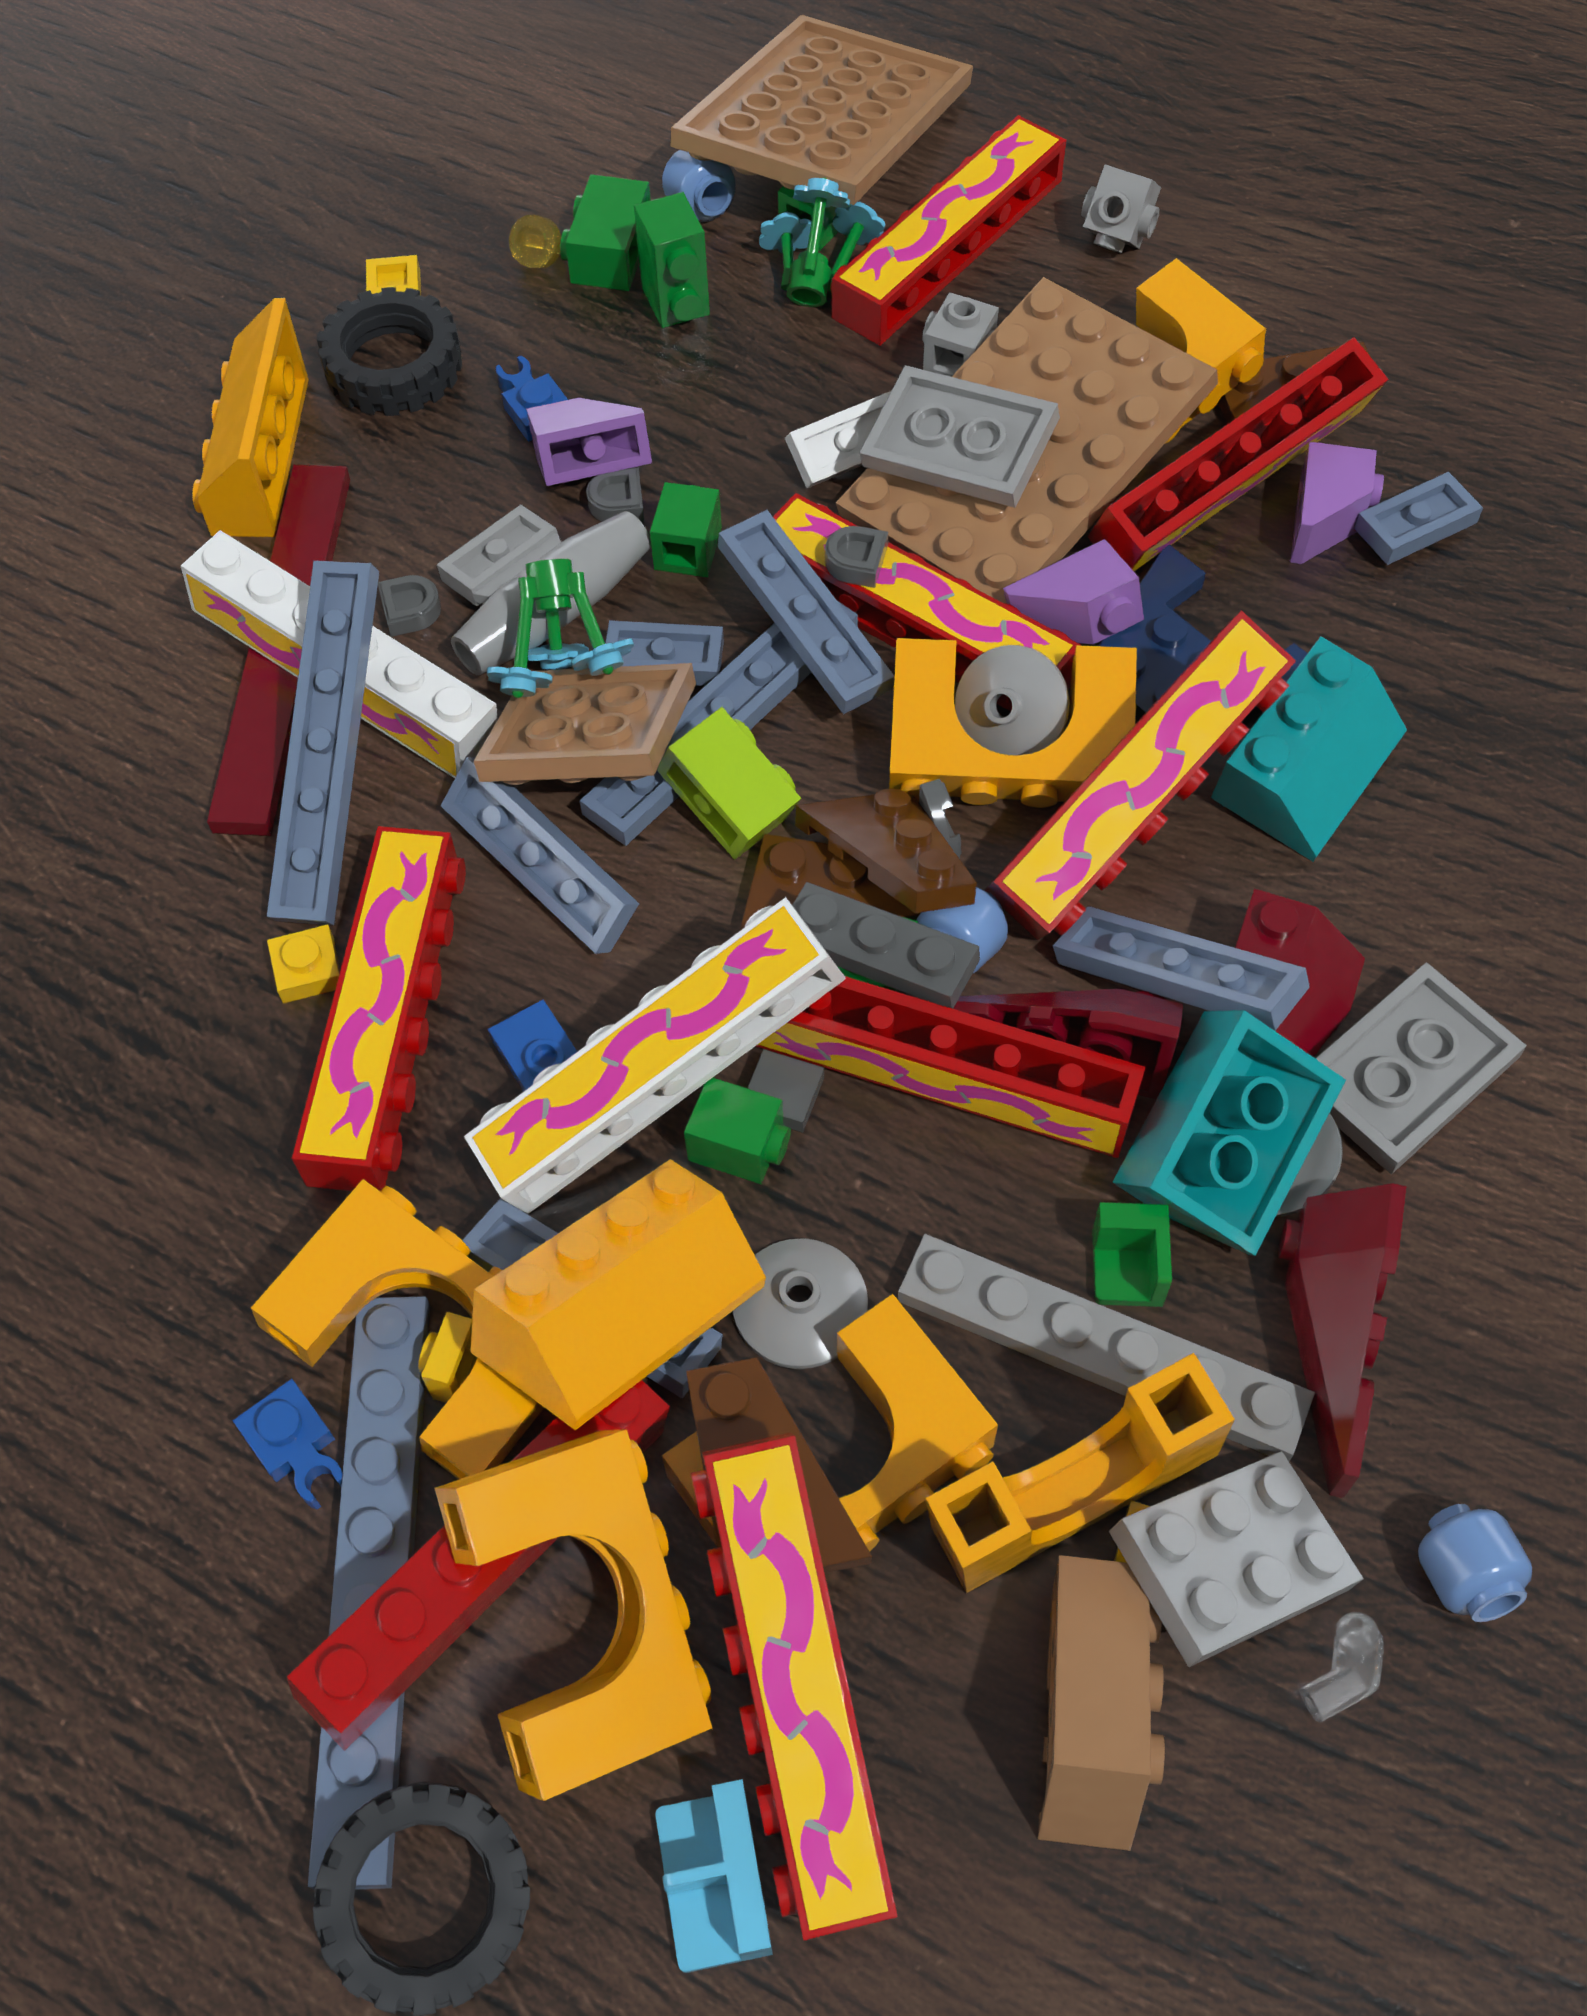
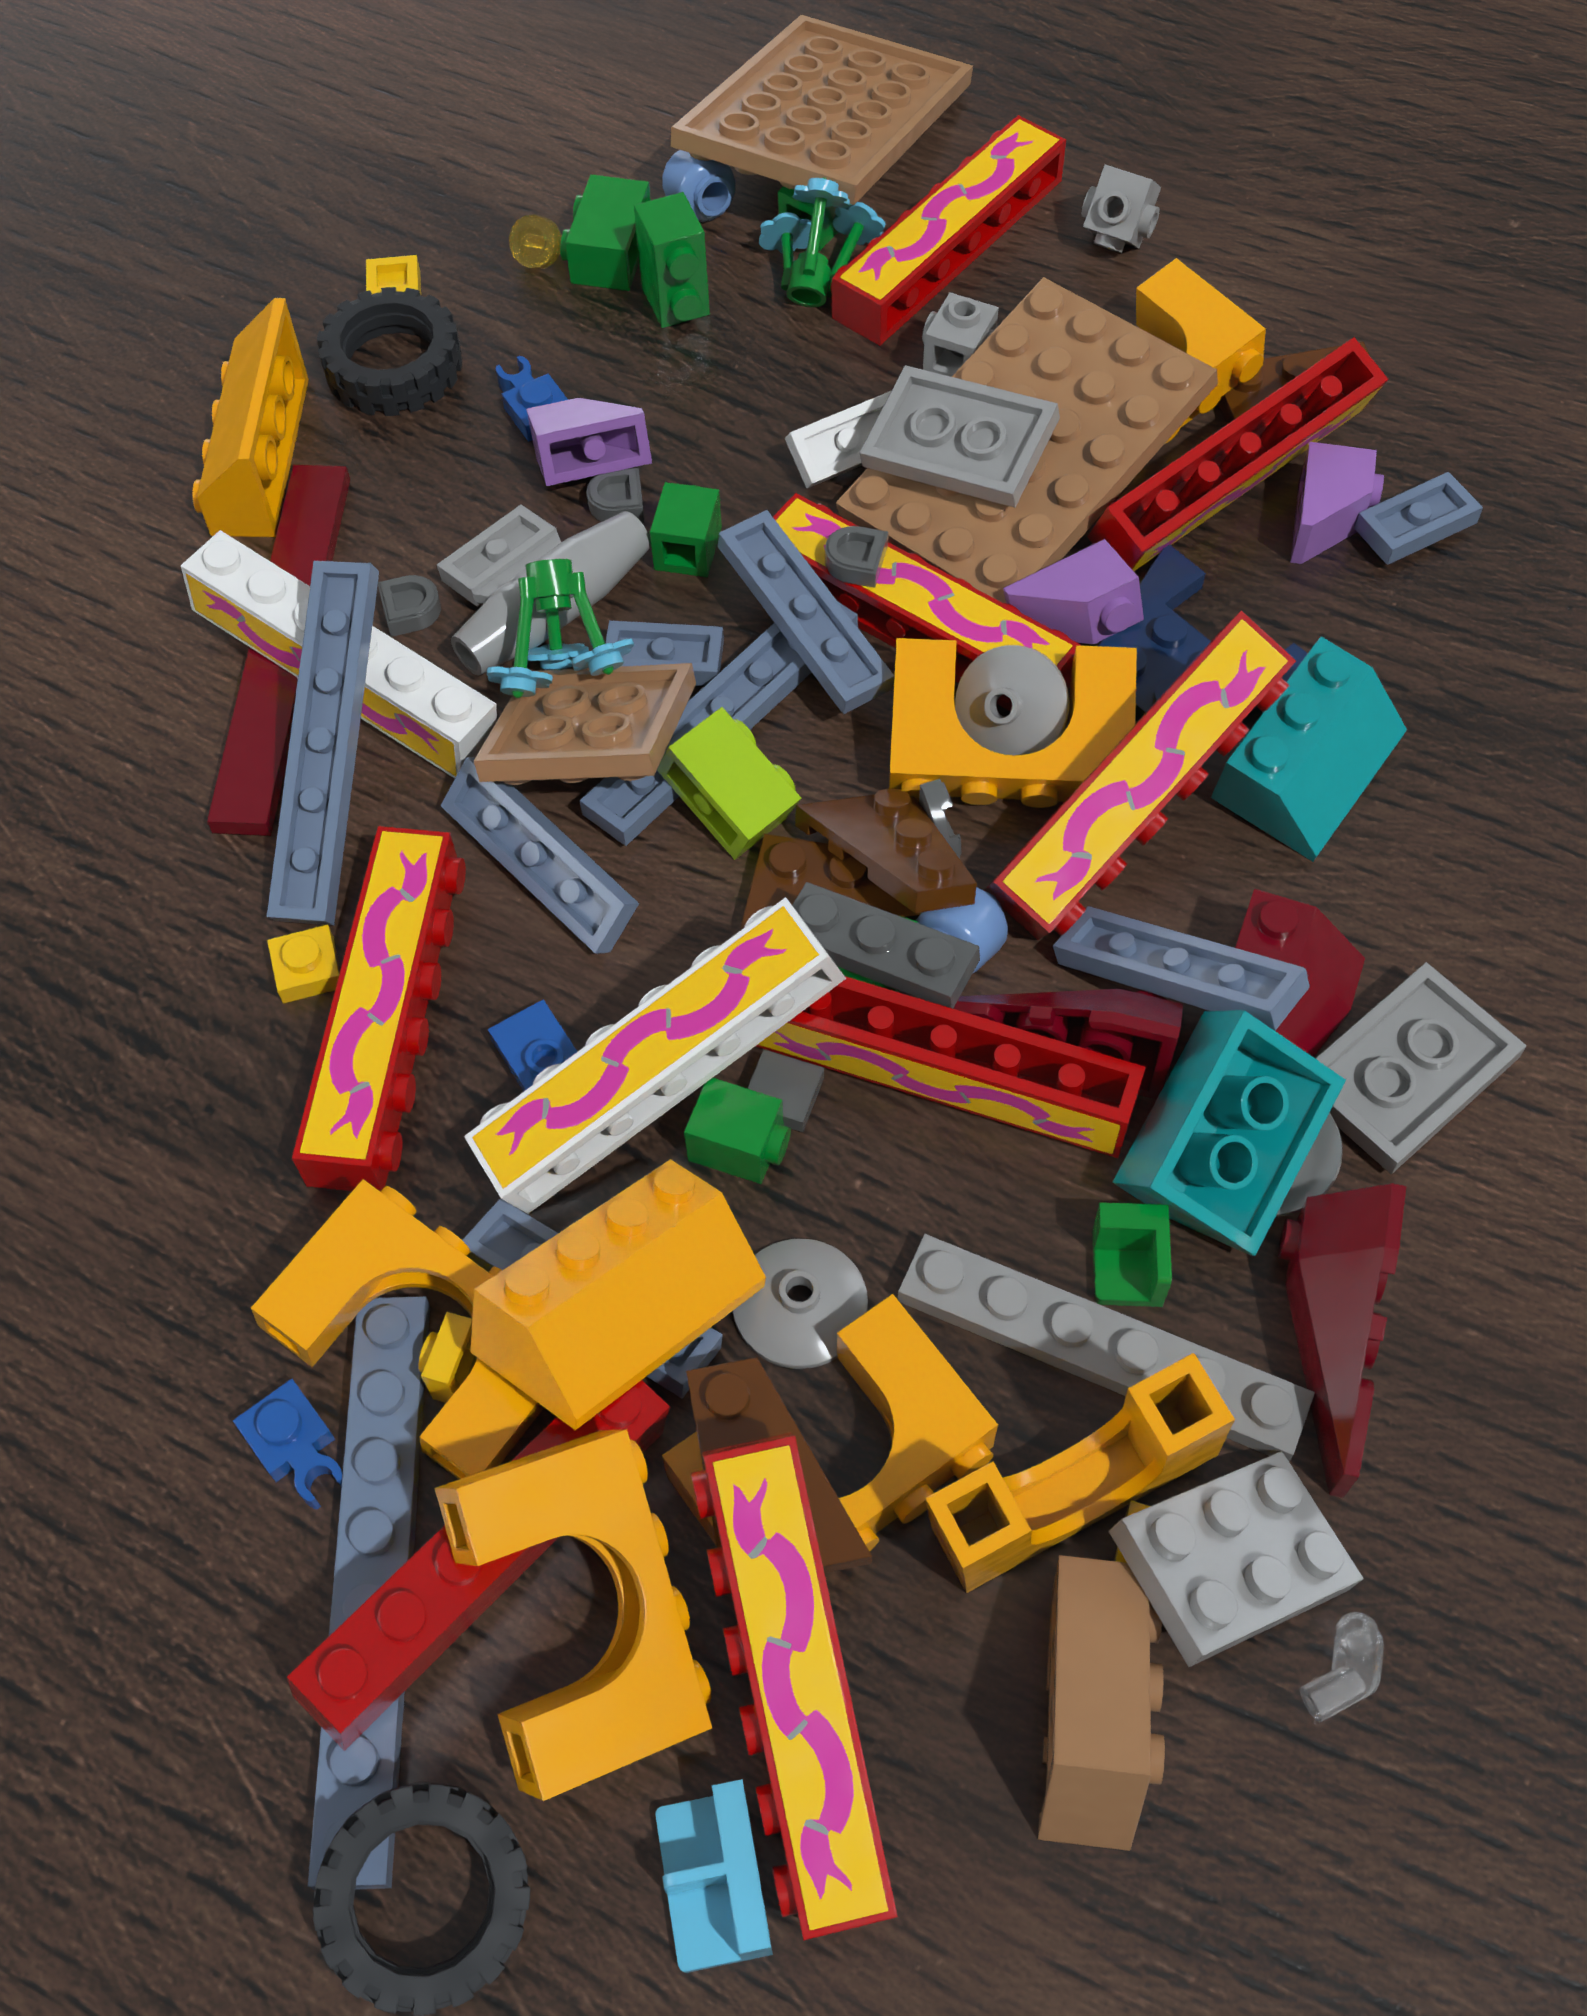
medium blue head [1418,1504,1532,1622] -> none

